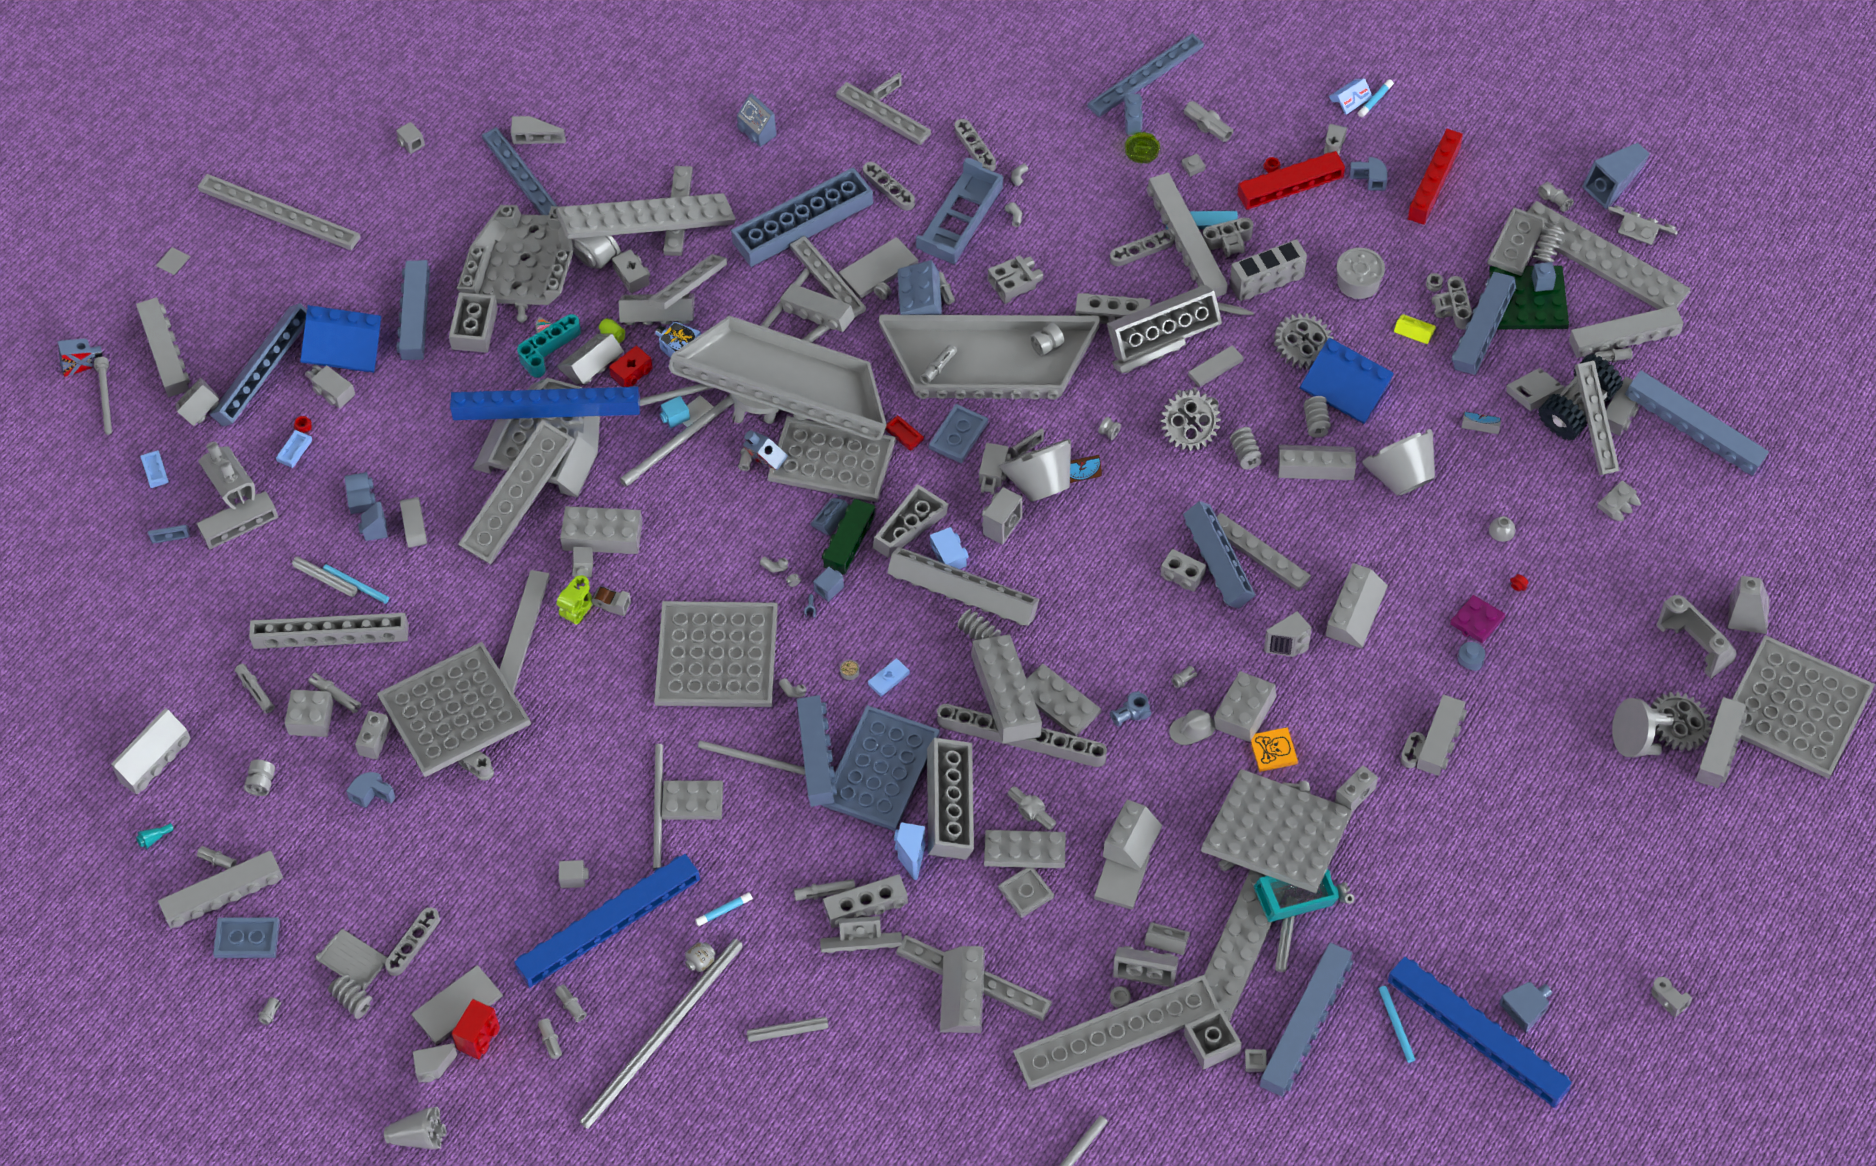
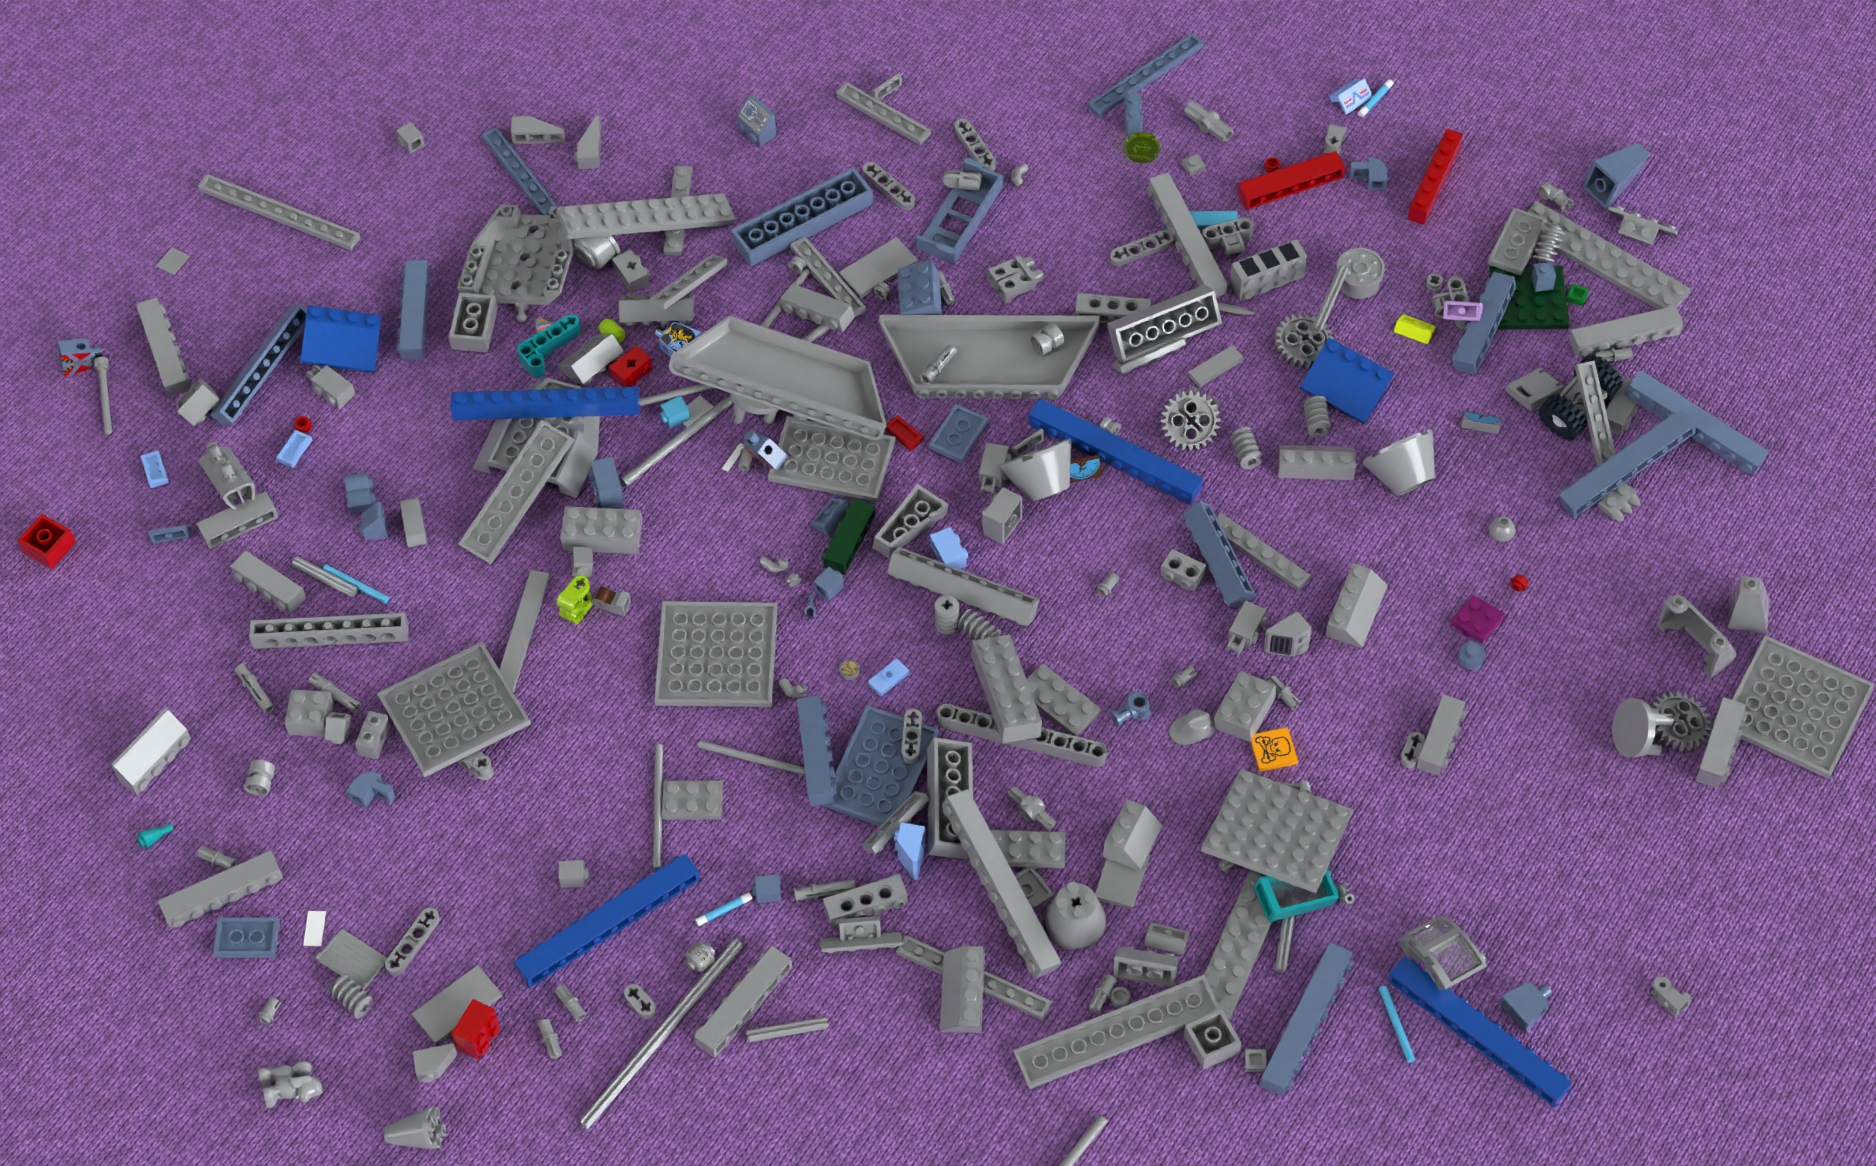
light grey arm [1005,202,1022,227] -> none
light grey brick [1335,765,1378,811] -> none
none -> red brick [17,513,76,569]
none -> light grey brick [230,551,306,614]
none -> light grey animal [258,1060,322,1108]
none -> white sticker [303,911,326,946]
none -> light grey brick [325,712,351,744]
none -> light grey slope [574,116,601,169]
none -> sand blue brick [589,456,625,509]
none -> light grey beam [624,984,656,1019]
none -> light grey brick [694,946,792,1058]
none -> white sticker [722,443,744,472]
none -> sand blue brick [752,875,782,903]
none -> light grey bush [788,256,806,274]
none -> light grey plate [862,791,930,853]
none -> light grey beam [902,709,922,764]
none -> light grey piece [935,595,960,635]
none -> light grey arm [942,170,982,191]
none -> light grey brick [942,789,1062,979]
none -> blue brick [1029,399,1203,504]
none -> light grey cone [1045,882,1106,951]
none -> light grey axle [1089,974,1117,1013]
none -> light grey pin [1097,573,1119,597]
none -> light grey brick [1226,600,1268,655]
none -> light grey axle [1267,676,1301,710]
none -> light grey axle [1312,265,1348,332]
none -> window [1397,916,1487,990]
none -> lavender slope [1443,301,1483,321]
none -> sand blue brick [1559,409,1696,518]
none -> green tile [1566,284,1590,306]

